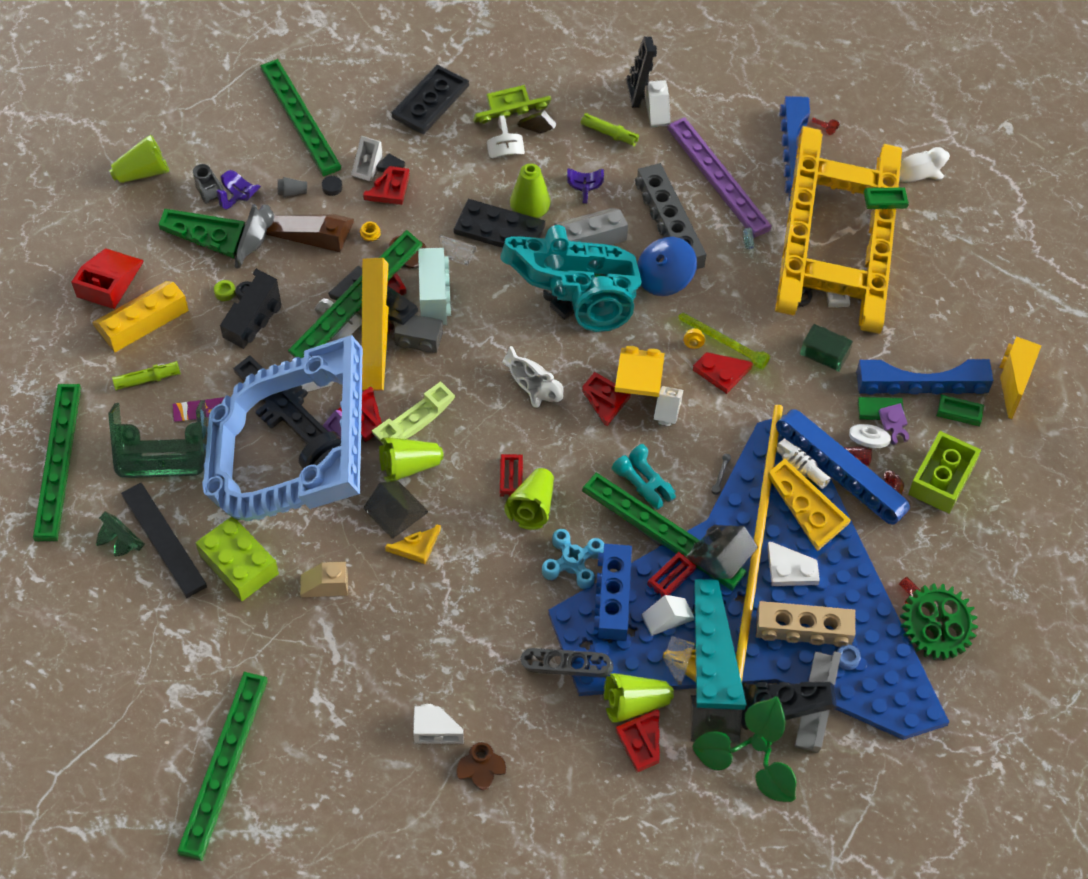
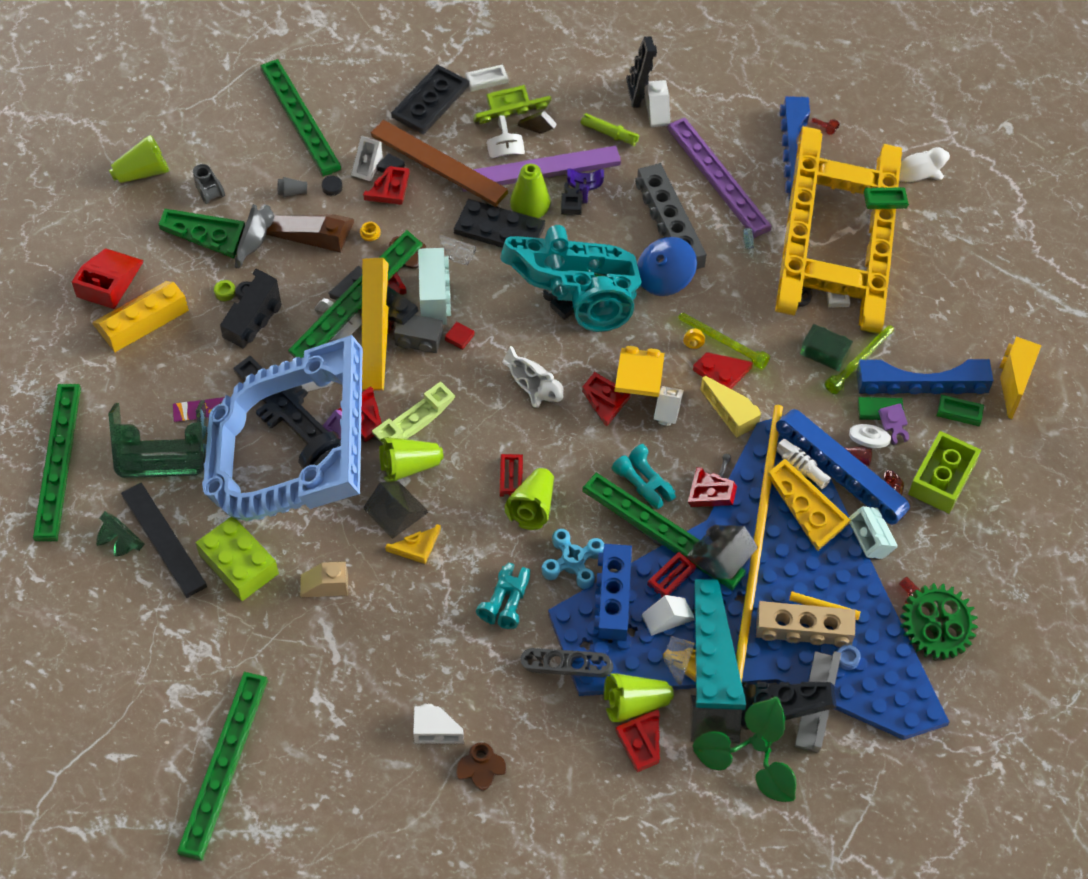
lime pin [112,361,181,391] -> none
dark purple helmet [216,170,261,209] -> none
light grey slope [554,208,628,245] -> none
white wing [767,542,820,586] -> none
none -> dark orange tile [371,120,509,207]
none -> red tile [445,322,475,350]
none -> medium lavender tile [462,146,621,192]
none -> white tile [465,65,508,91]
none -> teal piece [476,562,531,629]
none -> black plate [561,182,582,215]
none -> wing [688,467,737,507]
none -> light yellow slope [700,376,761,438]
none -> yellow bar [789,592,861,620]
none -> clear neon green piece [824,325,894,394]
none -> light aqua brick [849,506,898,559]

